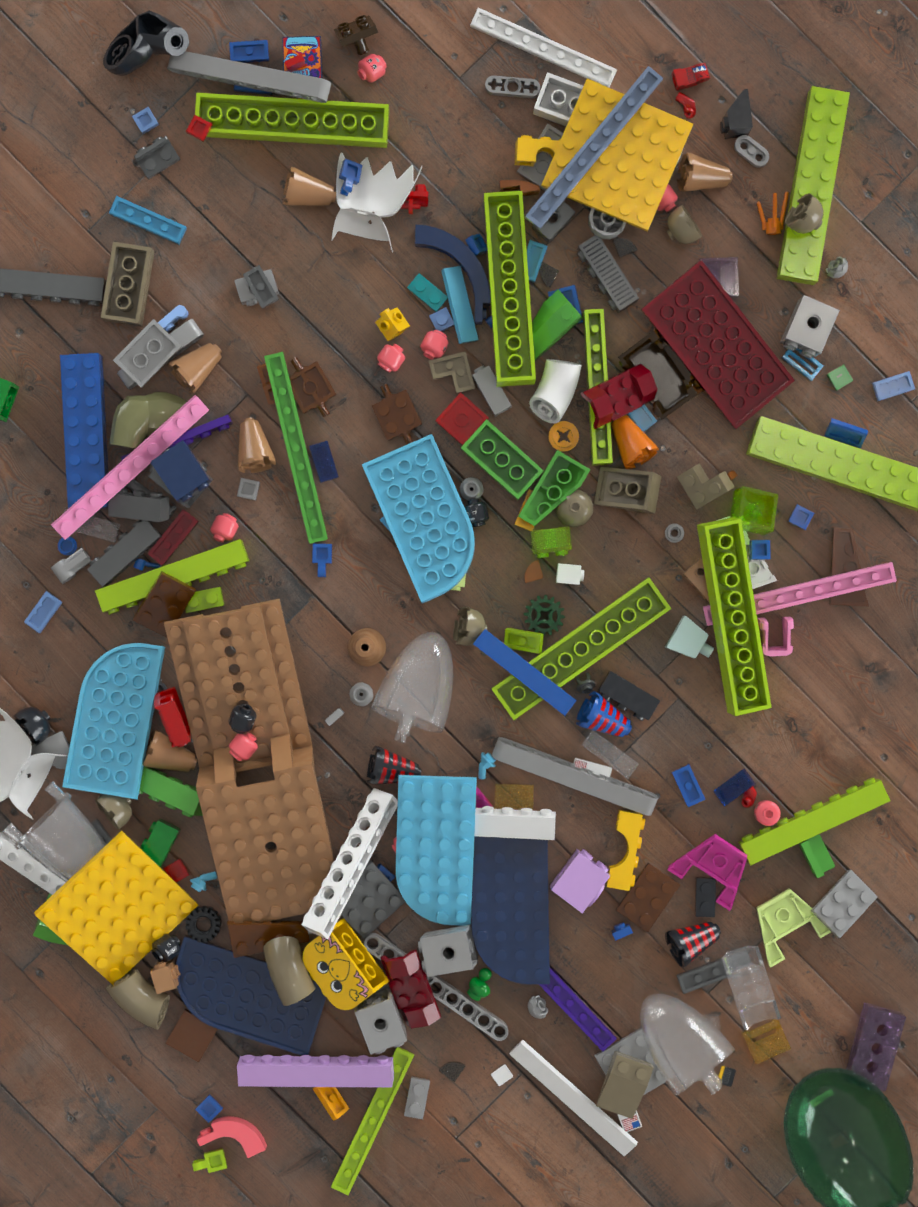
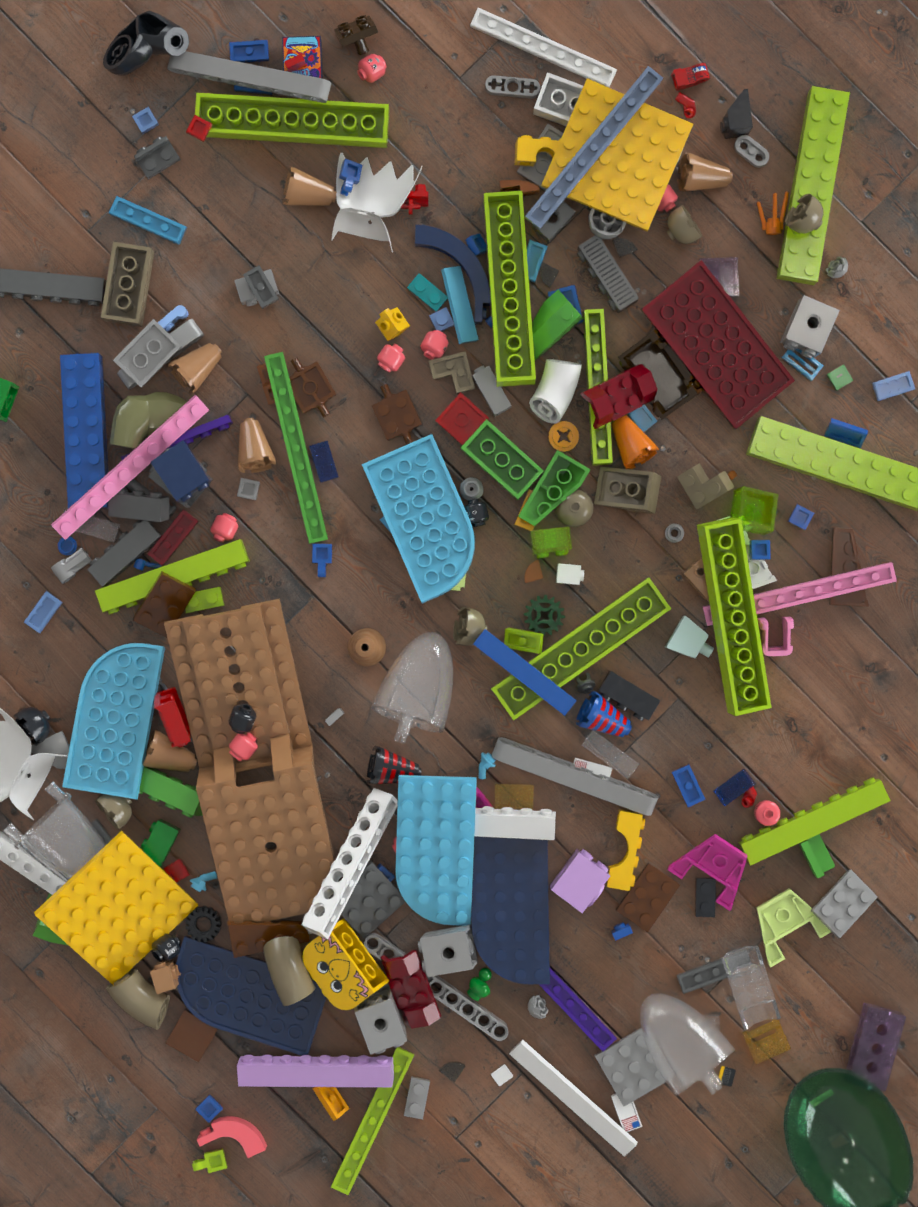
light grey plate [349,682,373,707] -> none
dark tan slope [596,1051,654,1119] -> none
black cone [665,922,721,968] -> none

